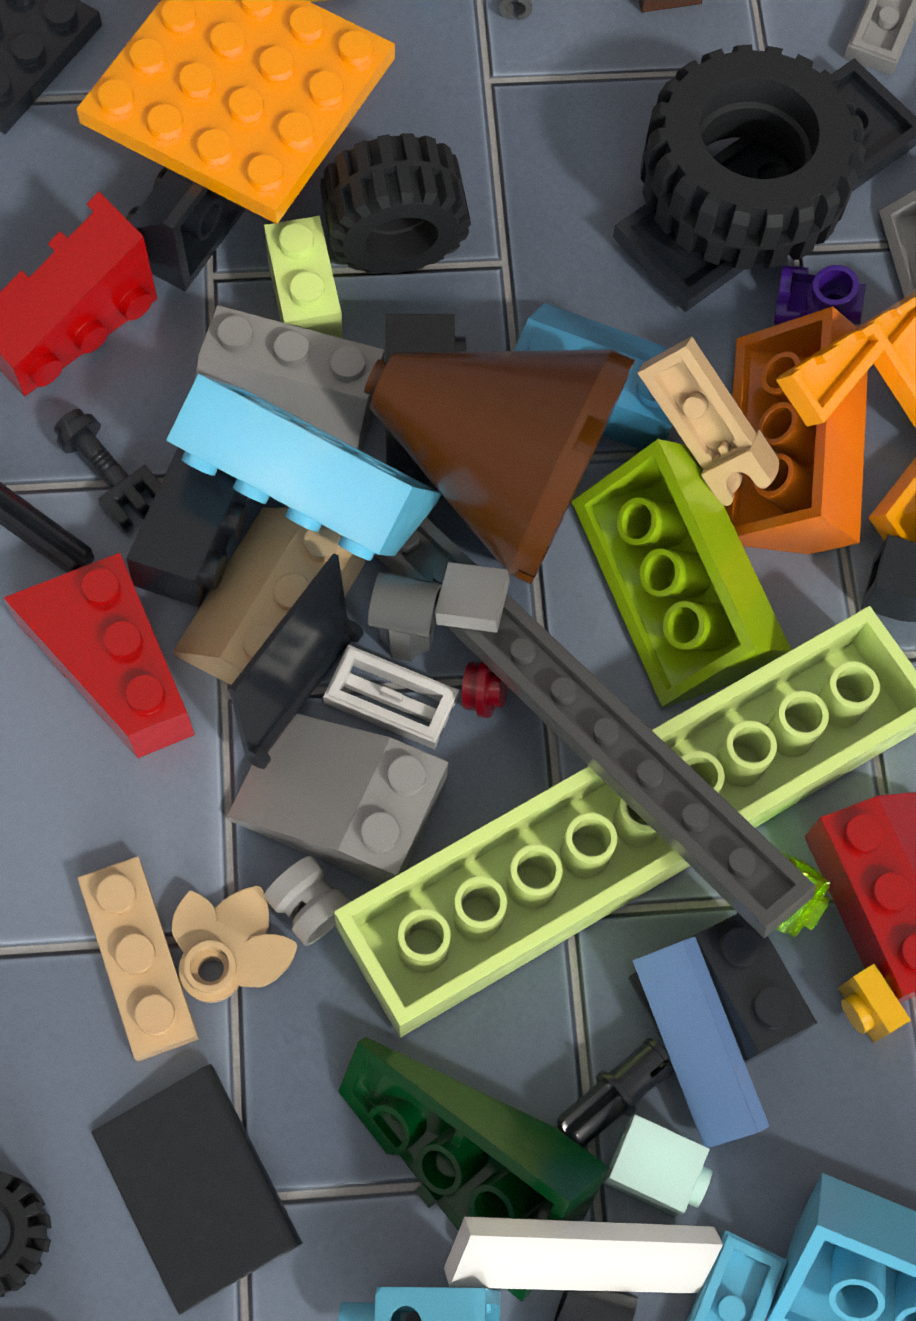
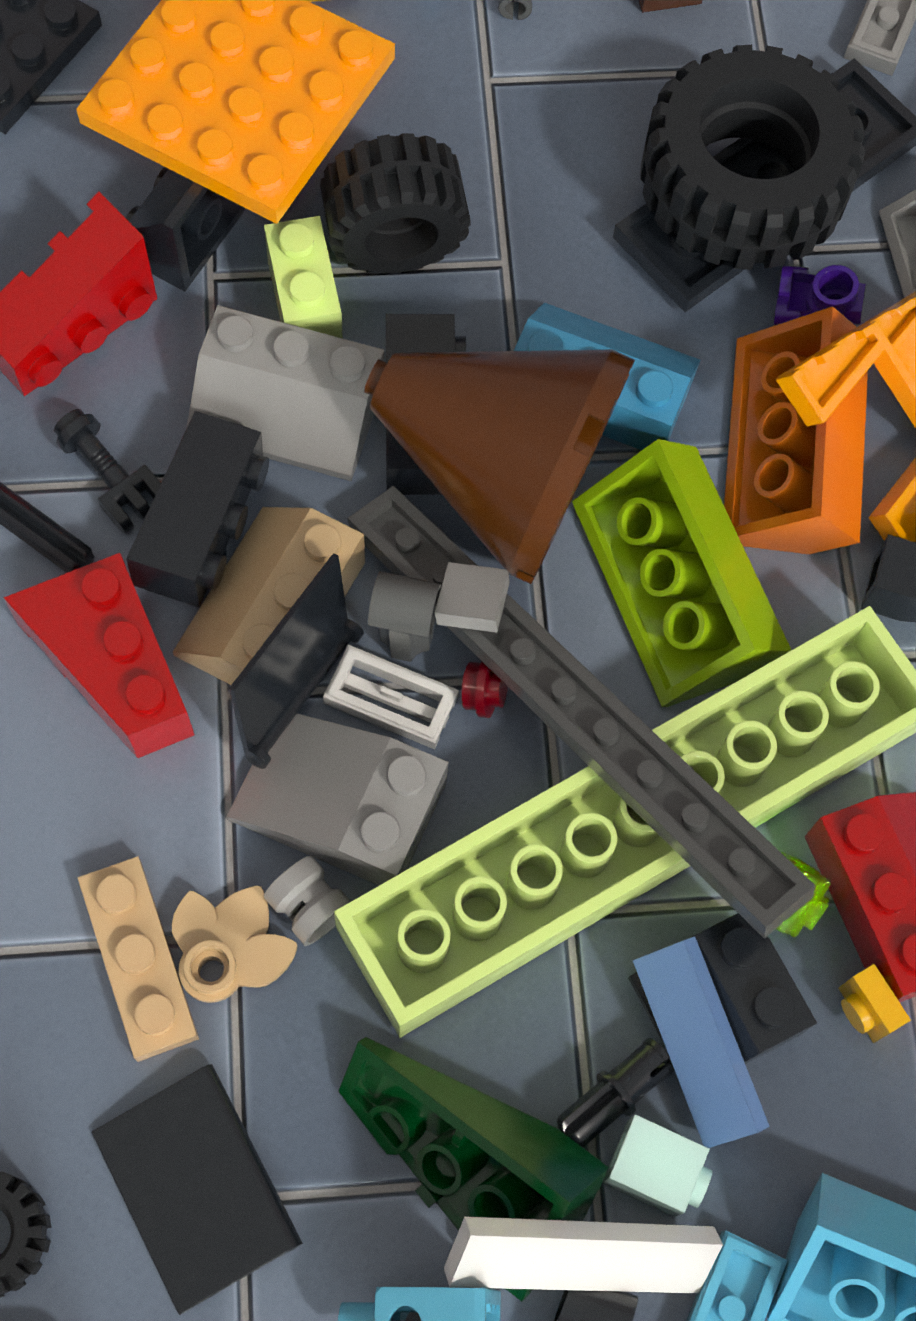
medium azure slope [166,373,441,561] -> none
tan plate [637,336,779,506] -> none

